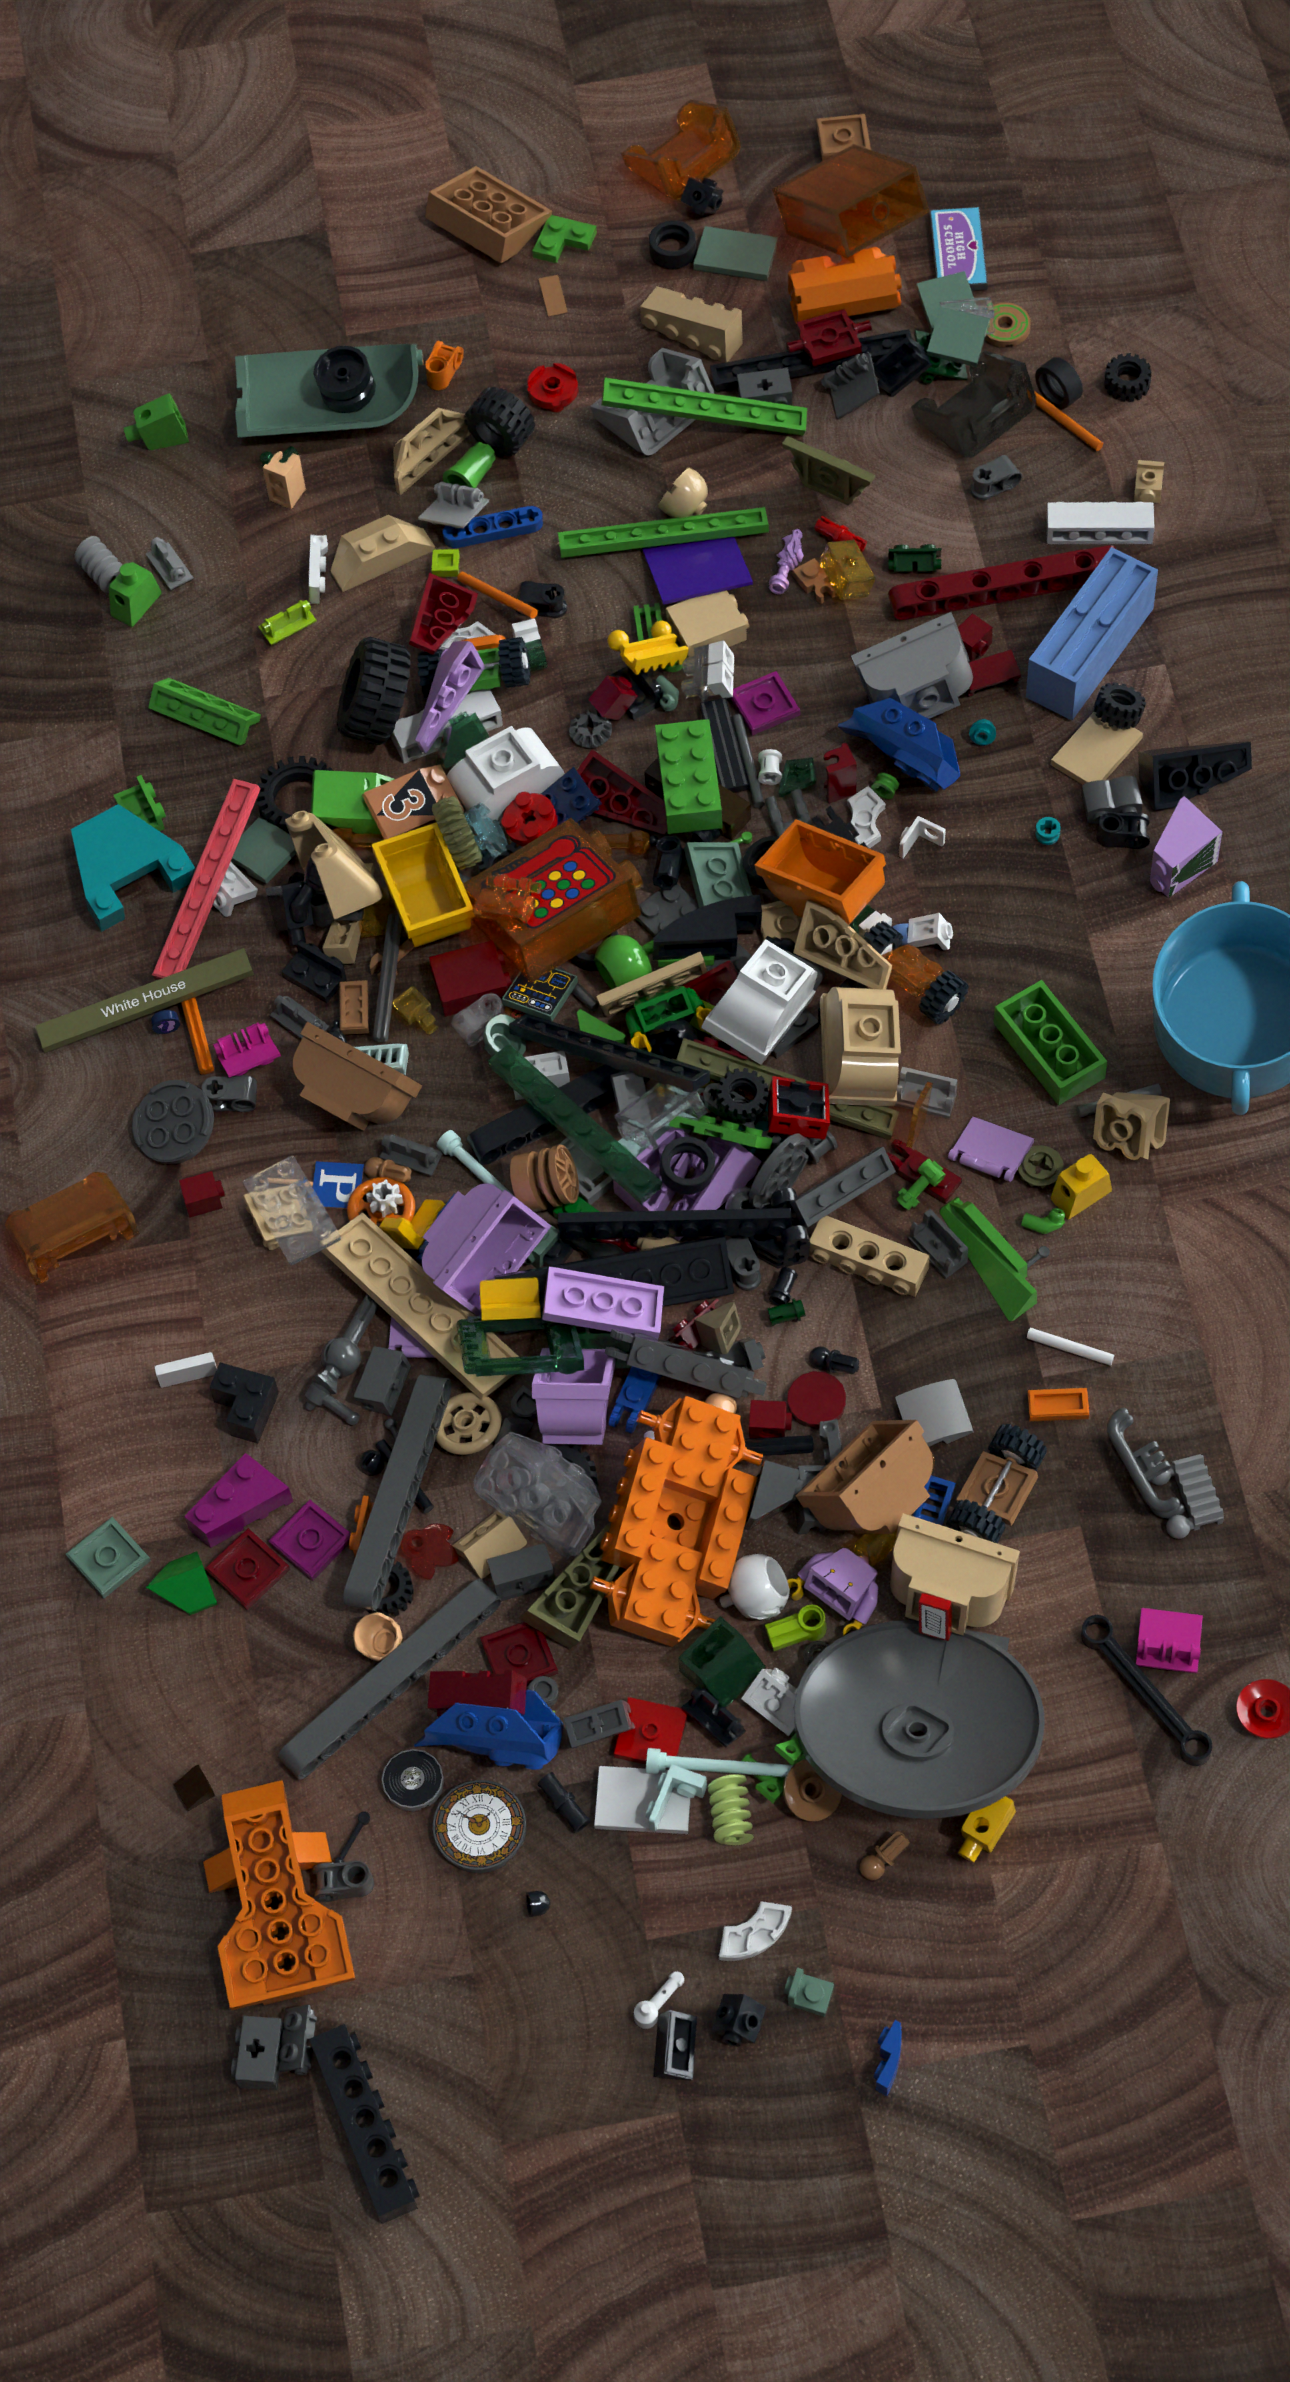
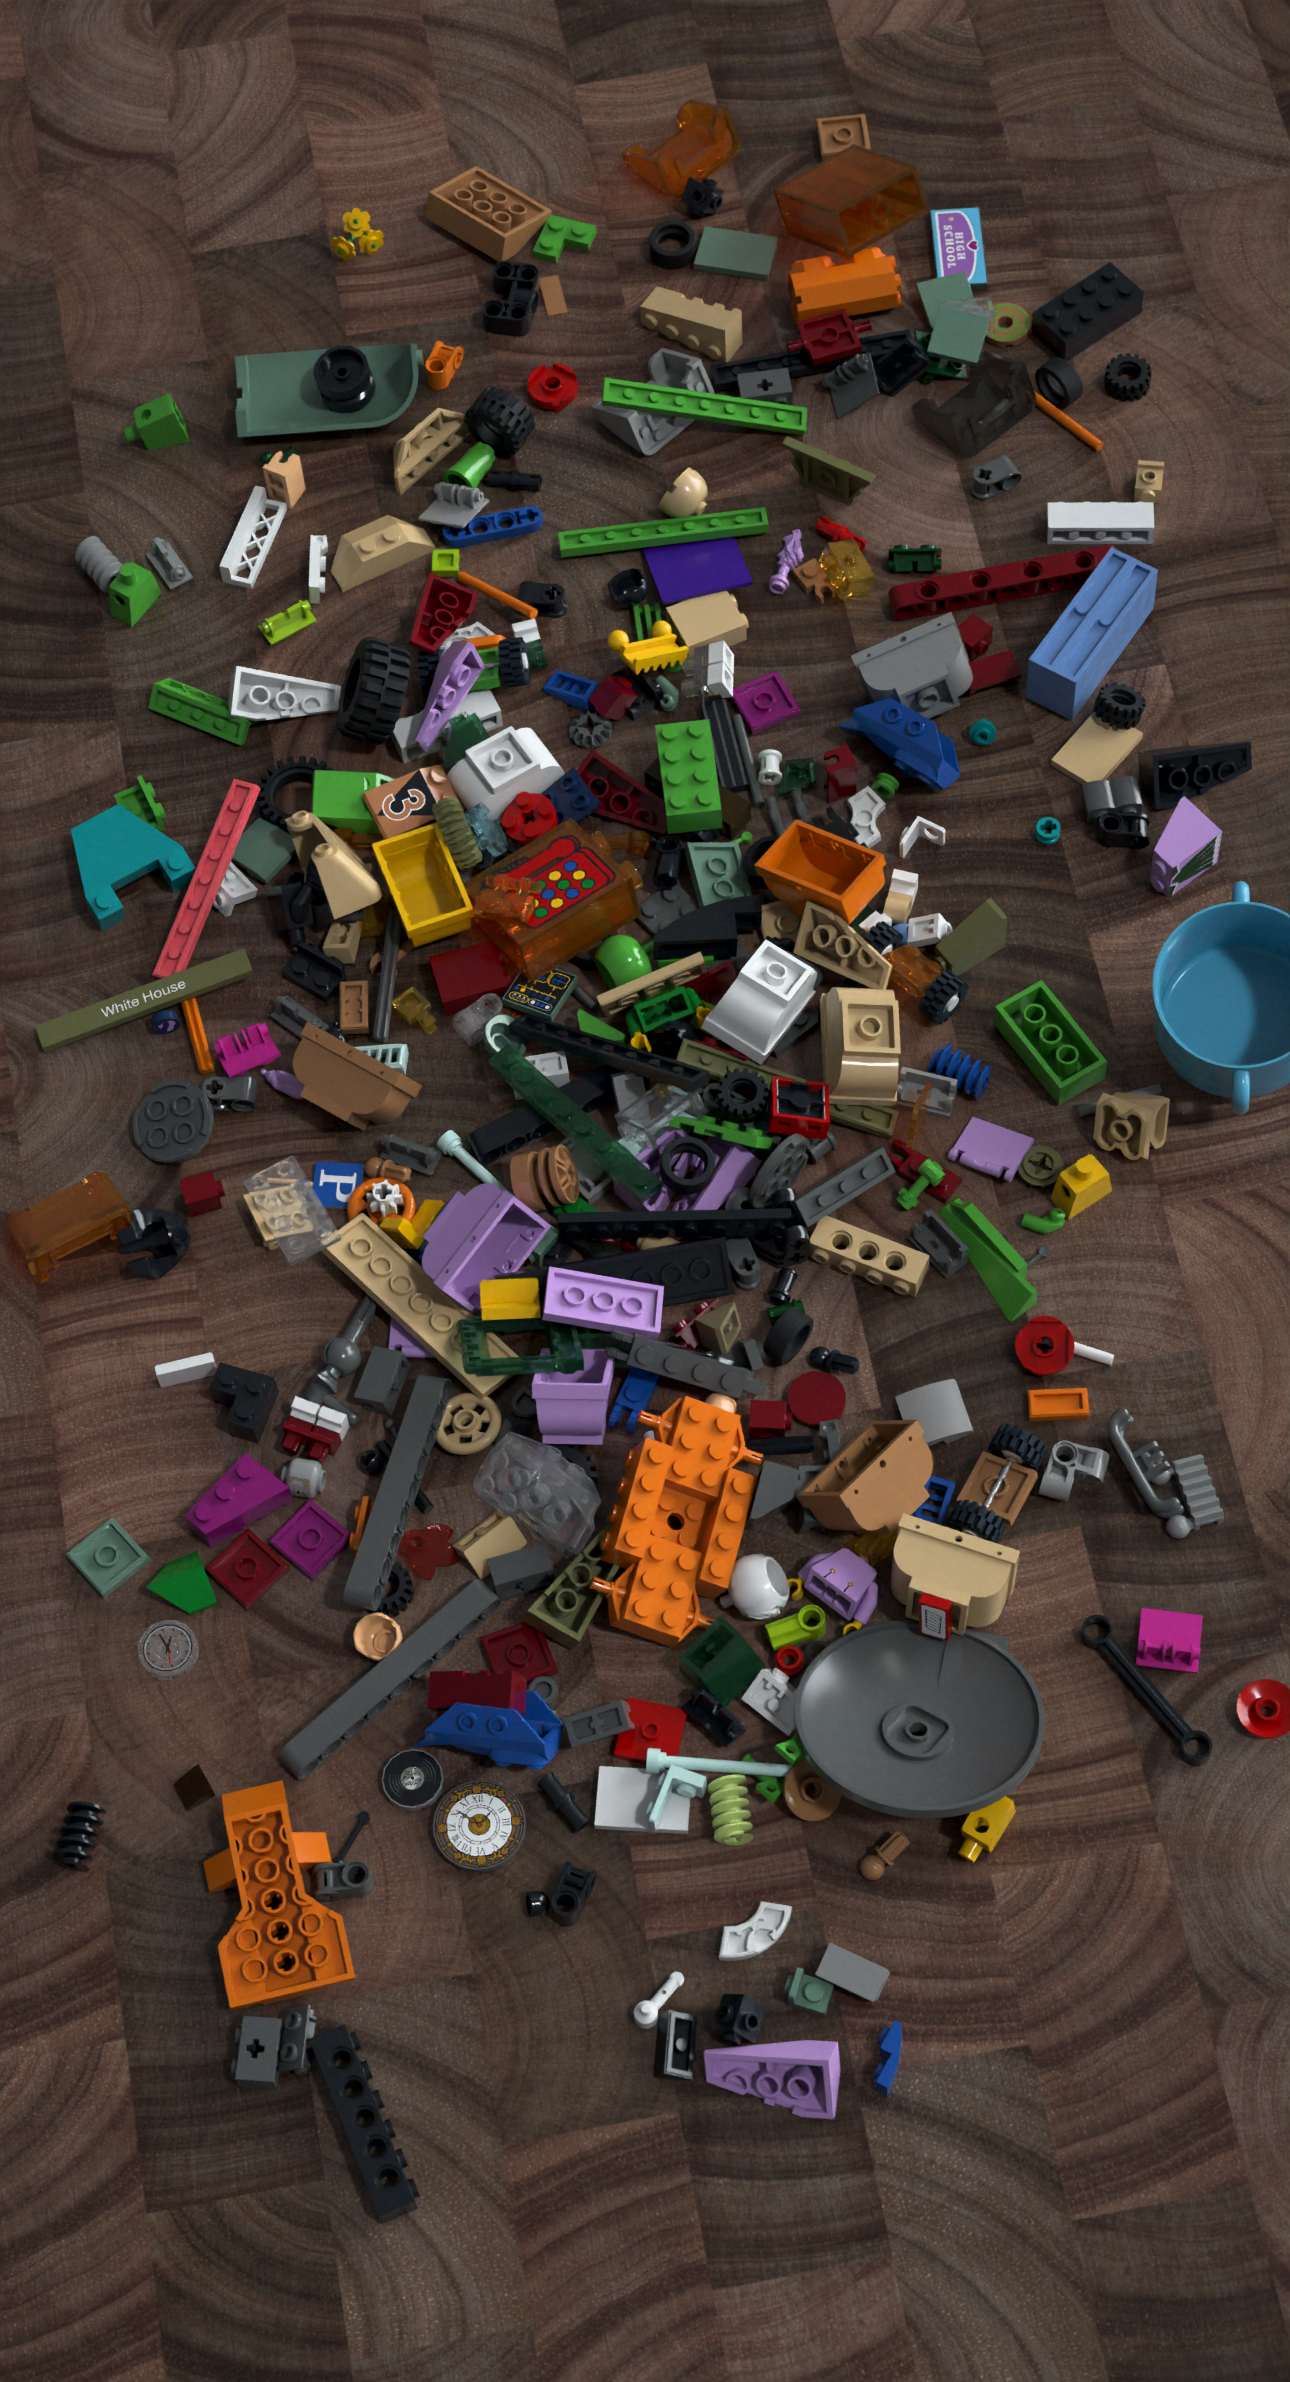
none -> black piece [52,1801,107,1872]
none -> black piece [117,1208,192,1279]
none -> clear tile [138,1620,199,1680]
none -> white fence [219,485,287,589]
none -> white wedge [228,666,341,721]
none -> lavender piece [260,1069,305,1100]
none -> dark red hips [281,1396,350,1465]
none -> light grey head [281,1458,327,1499]
none -> yellow plant [330,208,384,261]
none -> black beam [482,261,540,337]
none -> black pin [488,469,542,491]
none -> blue slope [543,670,600,712]
none -> black piece [551,1861,597,1927]
none -> black hair [608,568,649,607]
none -> lavender wedge [704,2040,841,2119]
none -> black tyre [763,1307,814,1365]
none -> red plate [774,1646,805,1676]
none -> light grey hinge [815,1943,890,2003]
none -> leg [883,869,918,924]
none -> blue piece [928,1043,991,1099]
none -> olive slope [934,898,1007,976]
none -> red plate [1015,1316,1075,1376]
none -> black brick [1031,262,1144,361]
none -> light grey piece [1039,1440,1110,1502]

